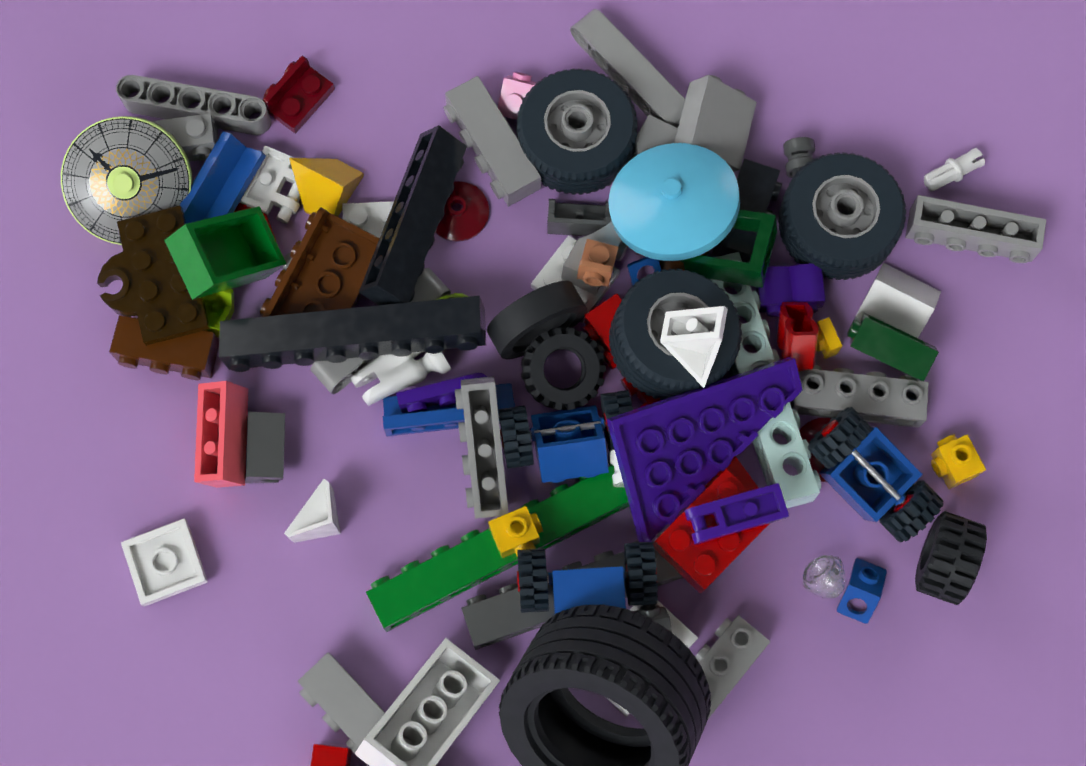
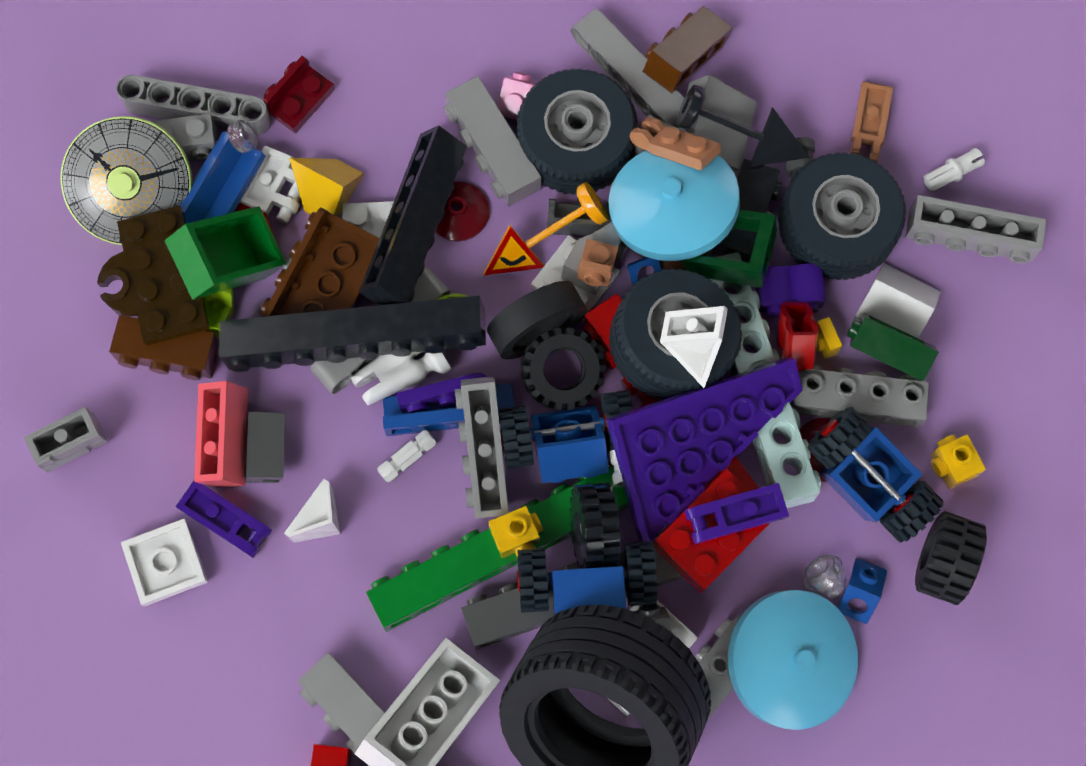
none -> light grey brick [24,407,108,473]
none -> dark purple plate [175,481,272,558]
none -> clear tile [227,119,258,153]
none -> white axle [377,430,436,483]
none -> light orange piece [483,182,609,276]
none -> black bush [570,483,621,569]
none -> nougat hinge [629,117,721,171]
none -> reddish brown brick [642,6,733,94]
none -> black piece [676,84,810,167]
none -> medium azure dish [728,590,858,730]
none -> nougat hinge [850,81,893,164]

